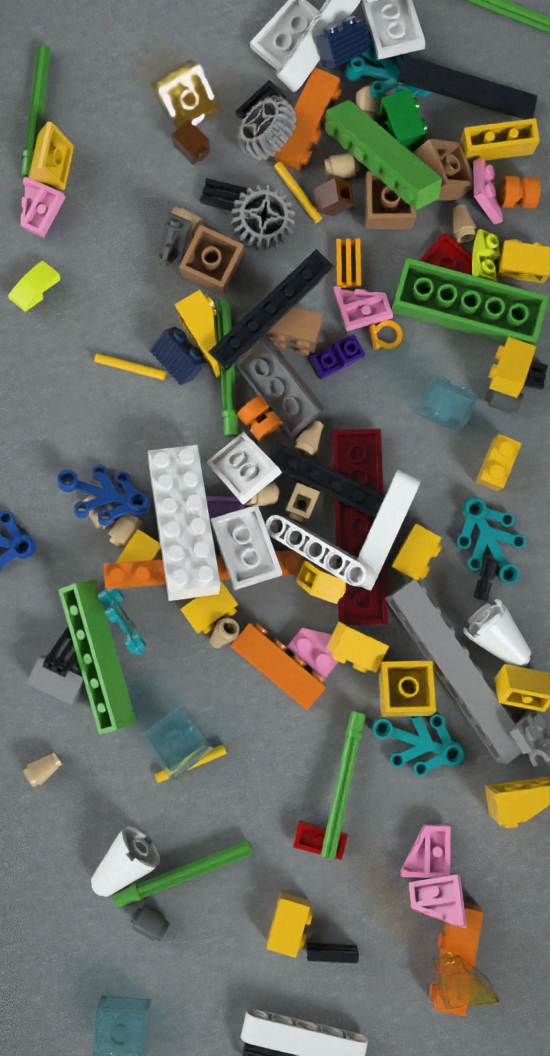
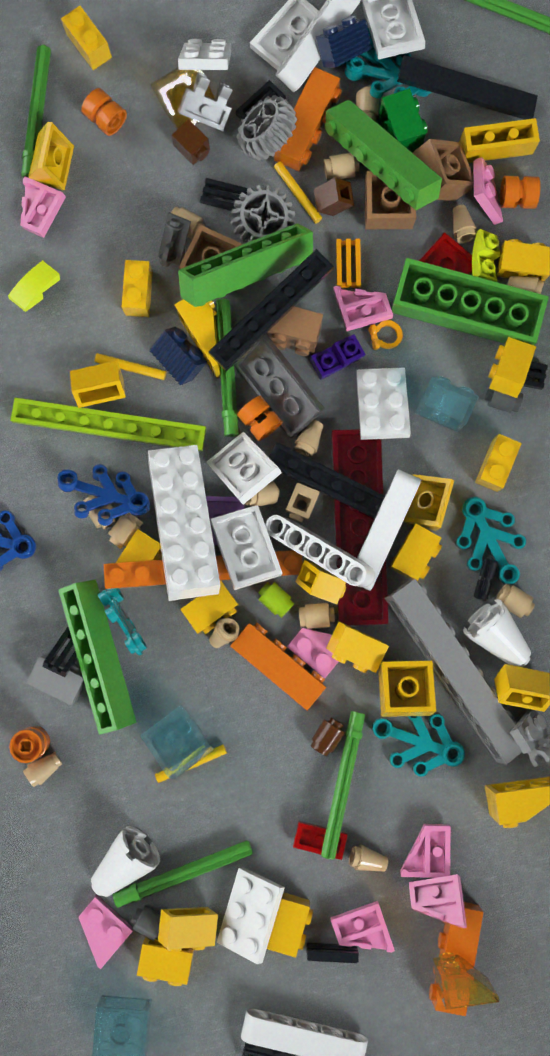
none -> orange wheel [9,726,50,763]
none -> lime plate [10,397,207,452]
none -> yellow brick [61,6,112,70]
none -> yellow piece [70,360,126,408]
none -> bright pink wing [79,895,133,969]
none -> orange wheel [81,88,127,136]
none -> yellow brick [121,260,153,317]
none -> yellow brick [137,937,194,986]
none -> yellow piece [158,907,218,952]
none -> white plate [178,39,231,70]
none -> light grey plate [178,72,232,131]
none -> bright green brick [178,223,313,307]
none -> white plate [216,868,285,964]
none -> lime brick [258,582,295,618]
none -> tan brick [299,603,335,629]
none -> reddish brown brick [311,717,345,756]
none -> bright pink wing [330,901,395,953]
none -> tan cone [349,845,388,872]
none -> white plate [356,368,411,440]
none -> yellow slope [403,474,454,531]
none -> tan brick [496,584,535,618]
none -> tan cone [508,276,544,294]

